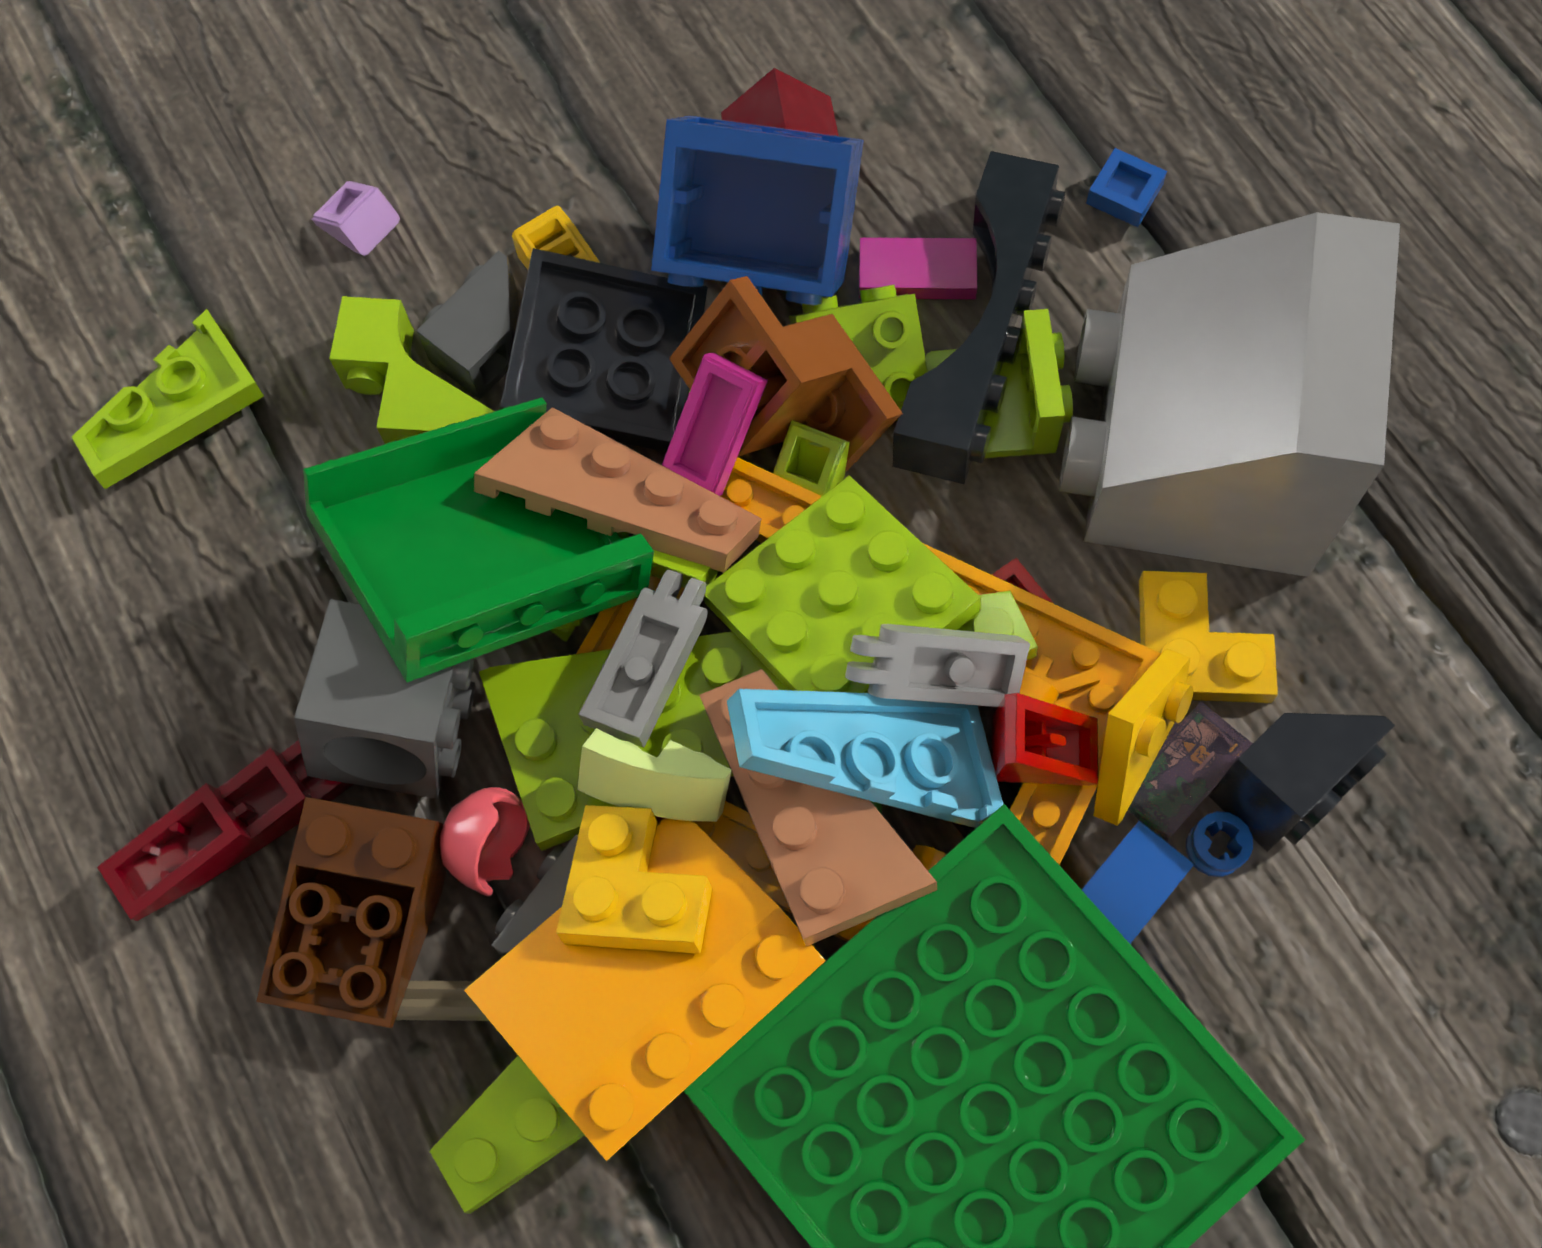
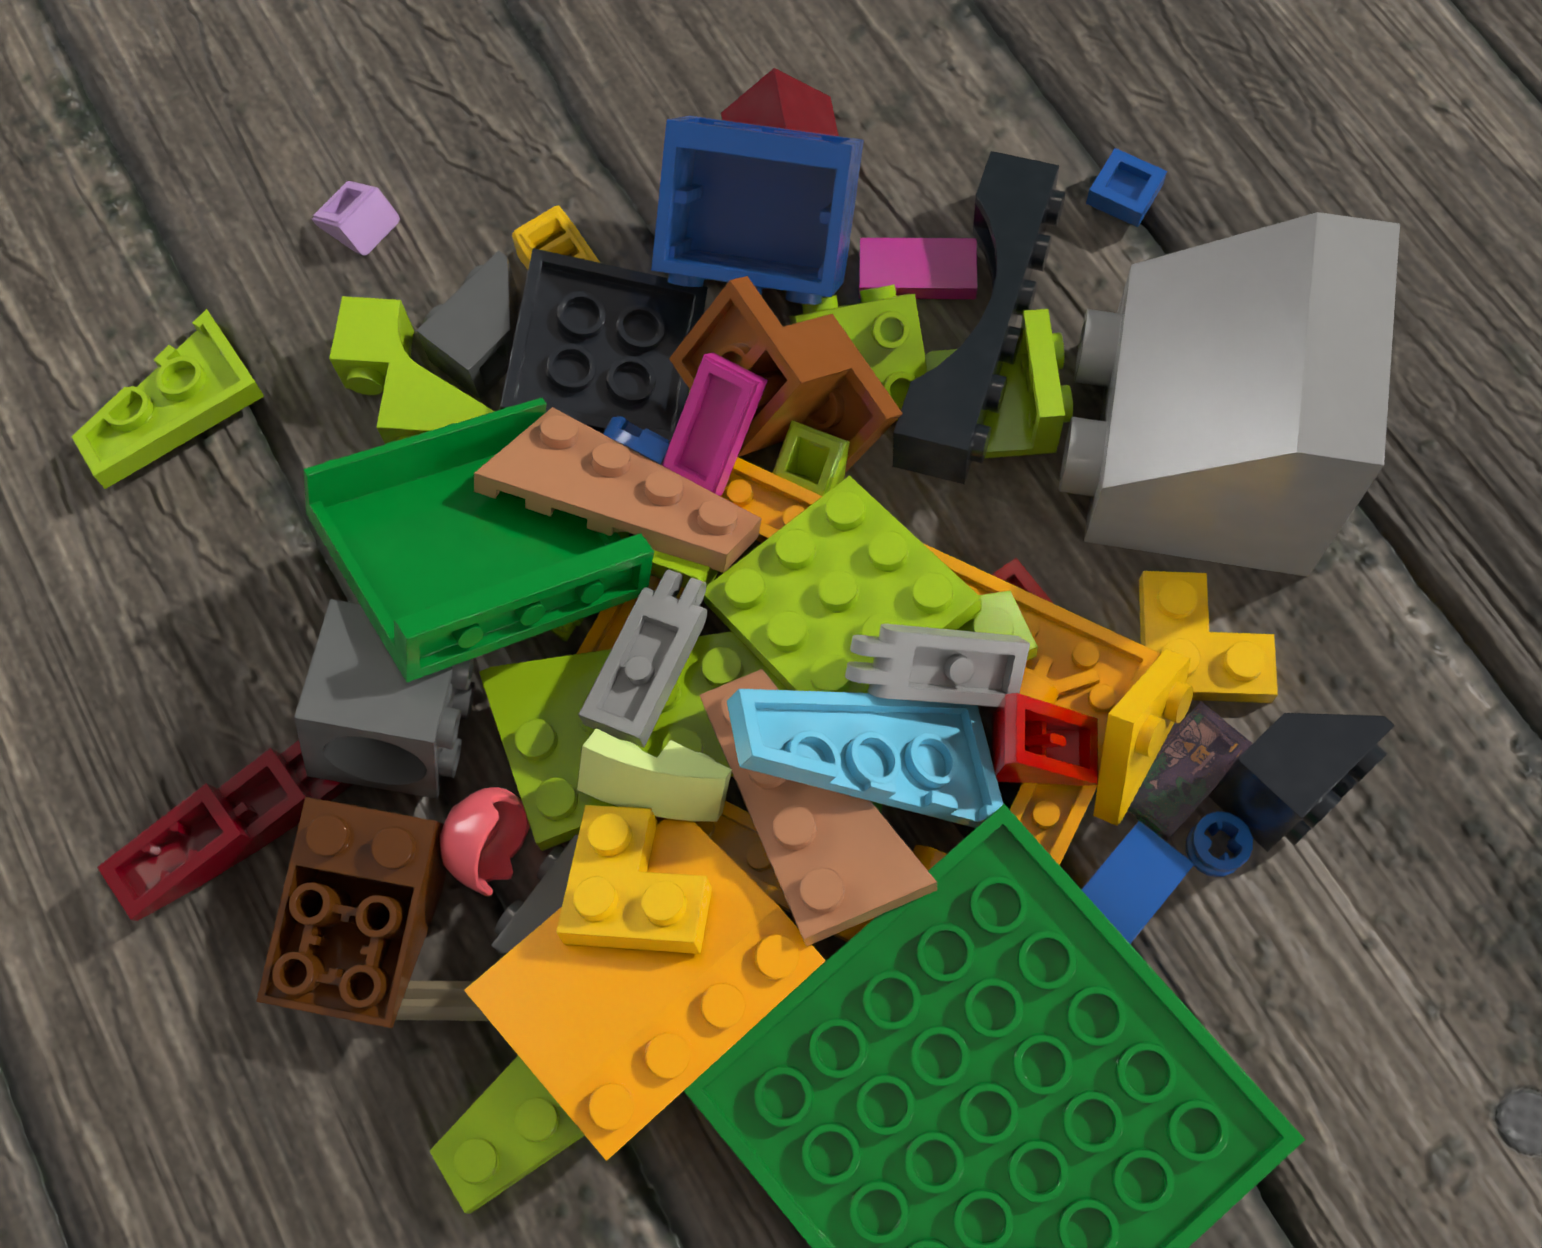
none -> blue tile [603,416,670,464]

